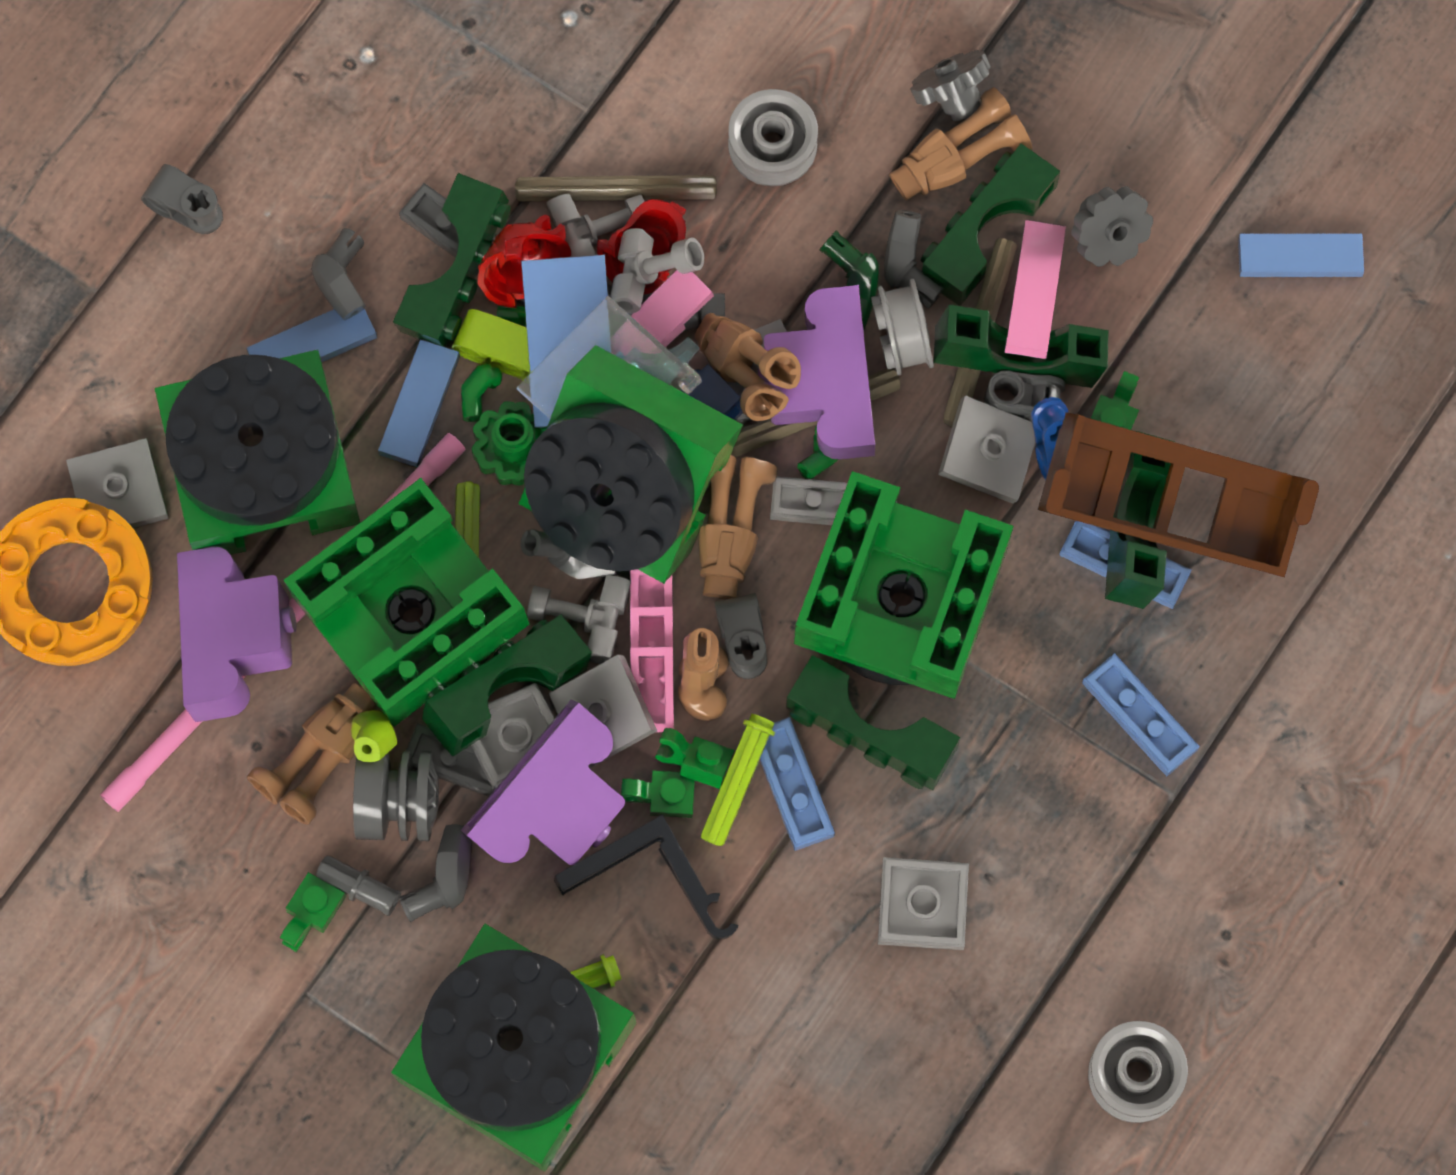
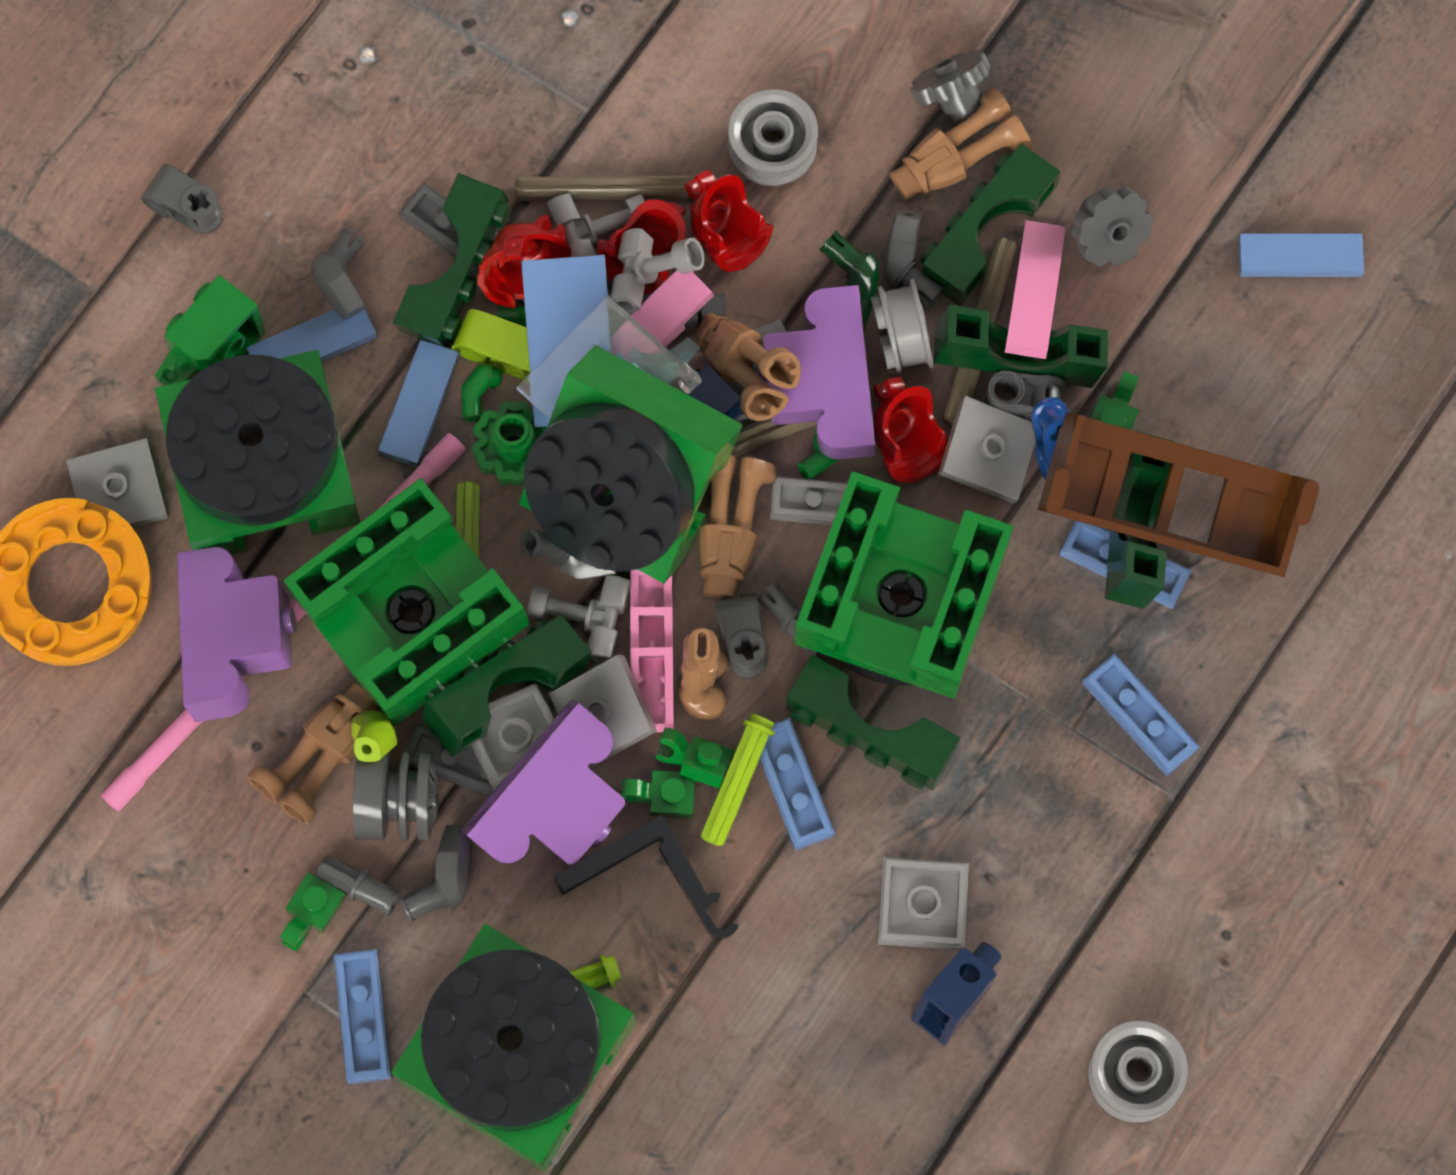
none -> green hinge [155,275,266,386]
none -> medium blue tile [334,949,391,1085]
none -> red helmet [684,169,774,272]
none -> dark grey axle [758,582,821,657]
none -> red helmet [873,376,948,483]
none -> dark blue torso [911,942,1001,1046]

